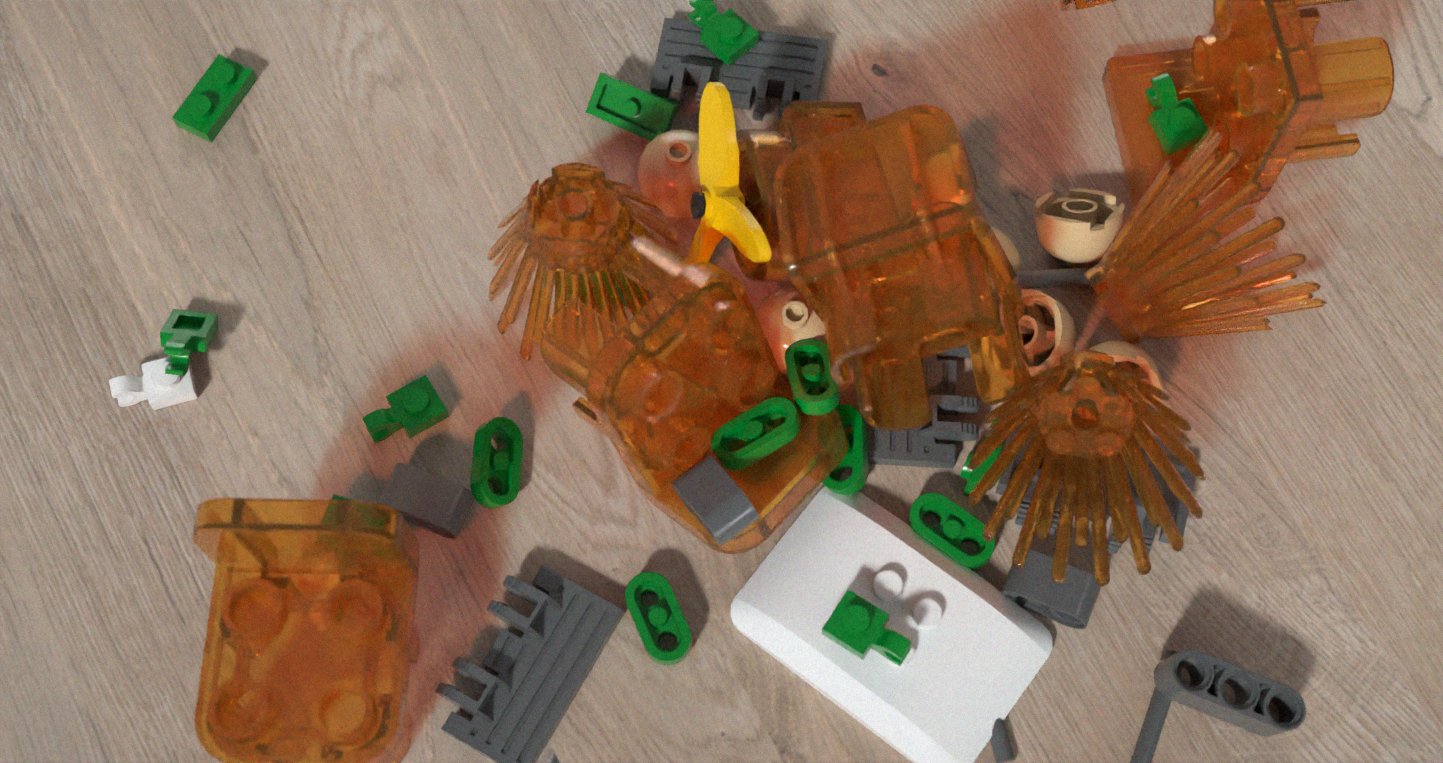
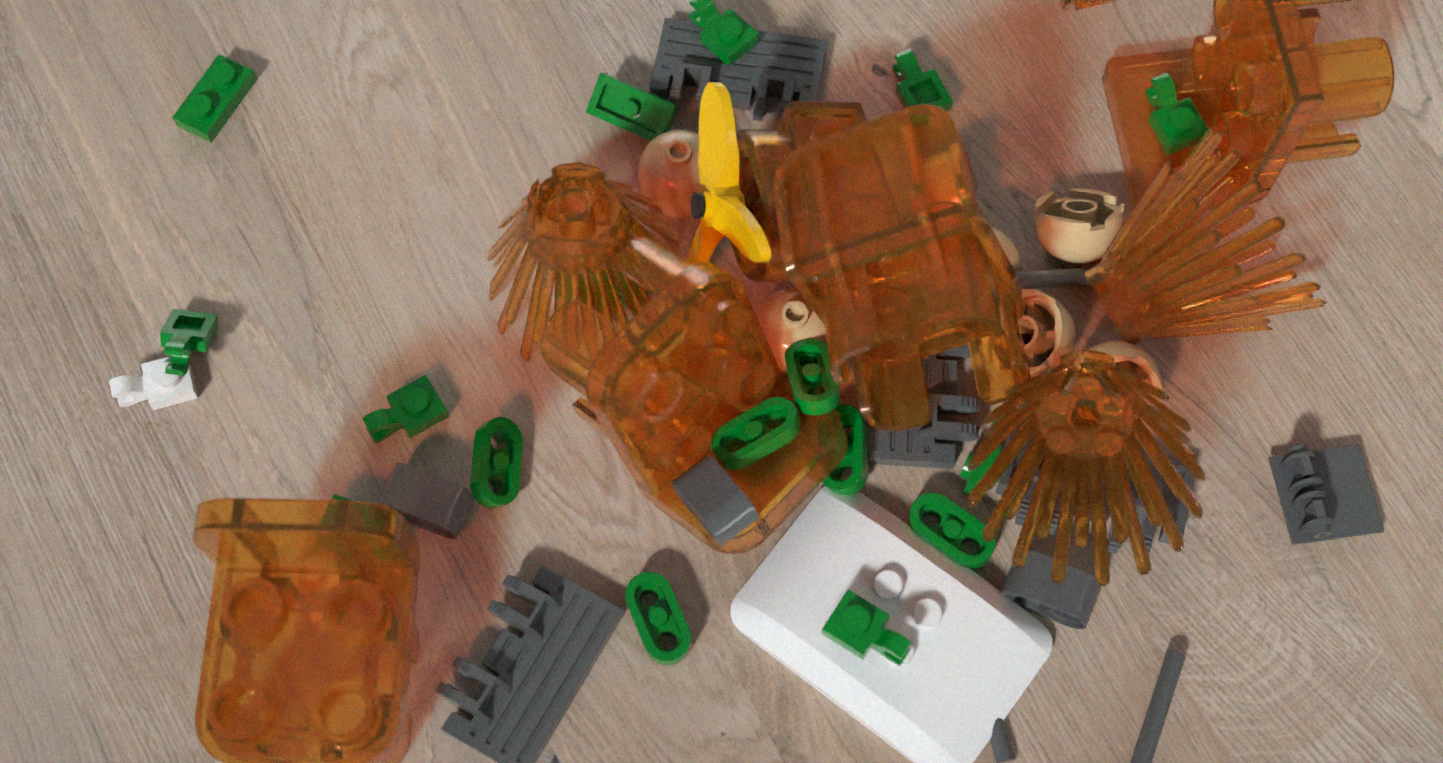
dark grey beam [1154,649,1306,737] -> none
none -> green plate [892,49,953,125]
none -> dark grey hinge [1268,444,1384,545]

